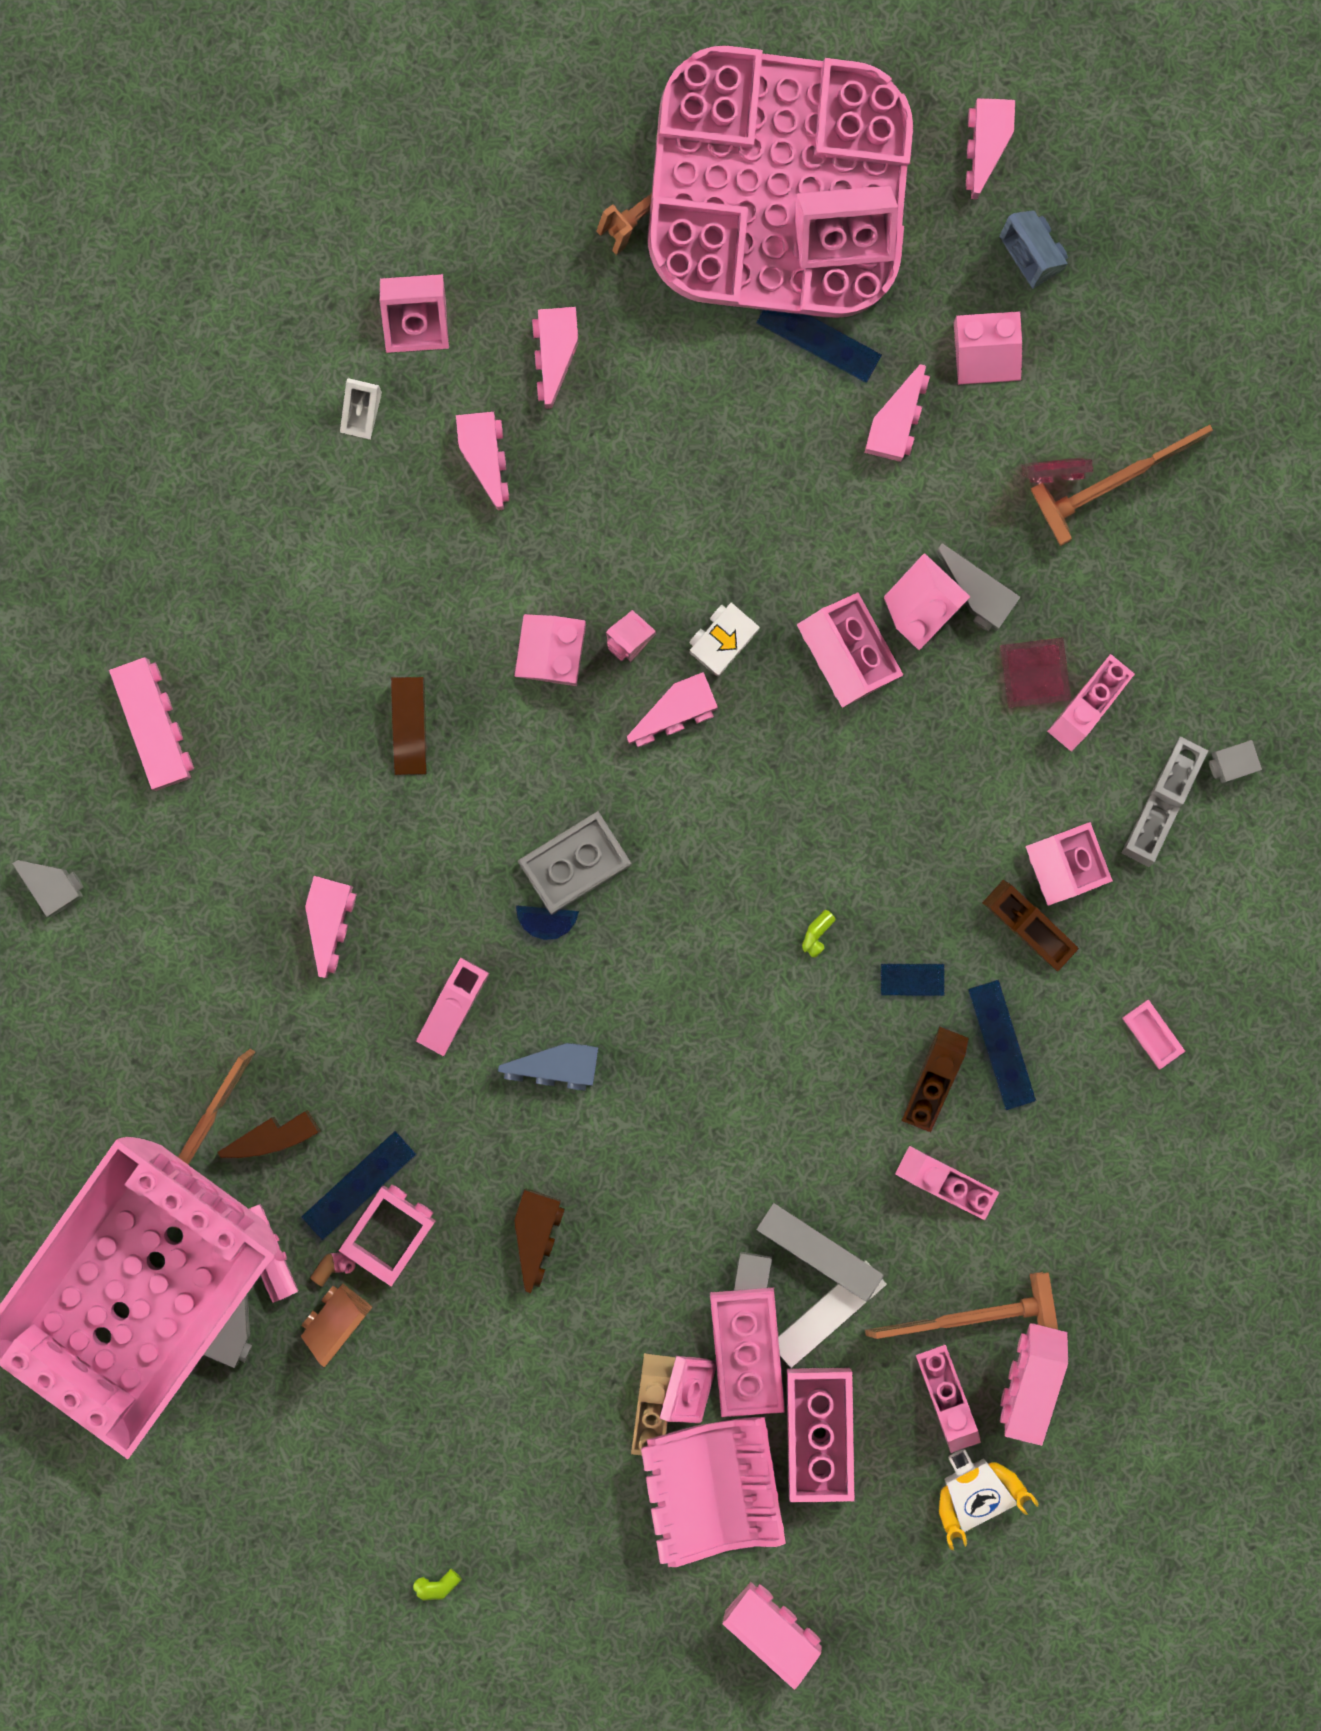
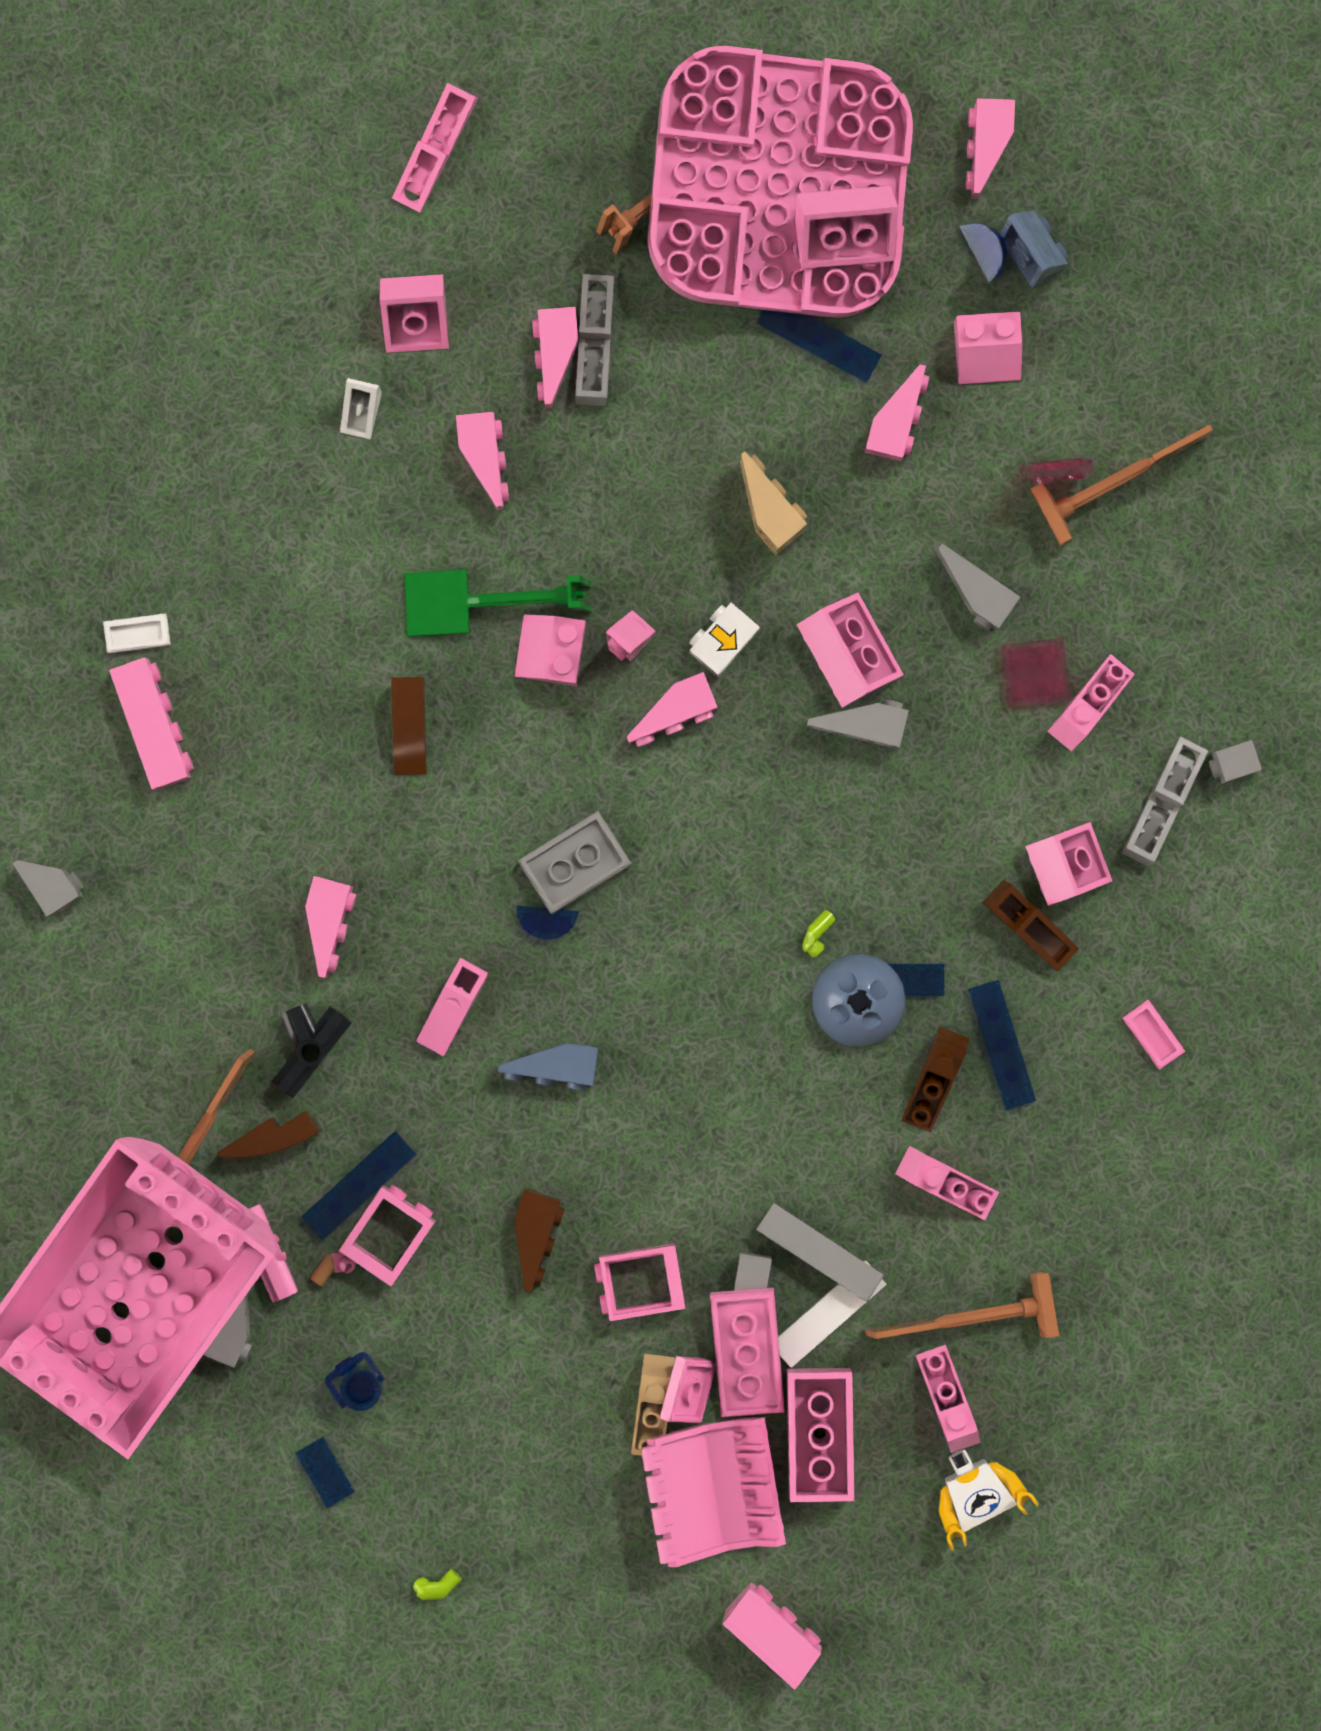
nougat slope [301,1284,372,1367] -> none
bright pink slope [884,553,970,650] -> none
bright pink brick [1000,1323,1068,1446] -> none
none -> white tile [103,613,171,654]
none -> black piece [271,1003,352,1098]
none -> clear blue tile [295,1436,355,1508]
none -> clear blue piece [325,1352,385,1411]
none -> bright pink slope [392,83,479,212]
none -> green piece [405,570,592,637]
none -> light grey slope [575,274,614,406]
none -> bright pink window [594,1243,685,1321]
none -> tan slope [740,452,807,556]
none -> light grey slope [806,699,909,749]
none -> sand blue piece [812,953,906,1047]
none -> clear blue tile [959,223,1007,283]

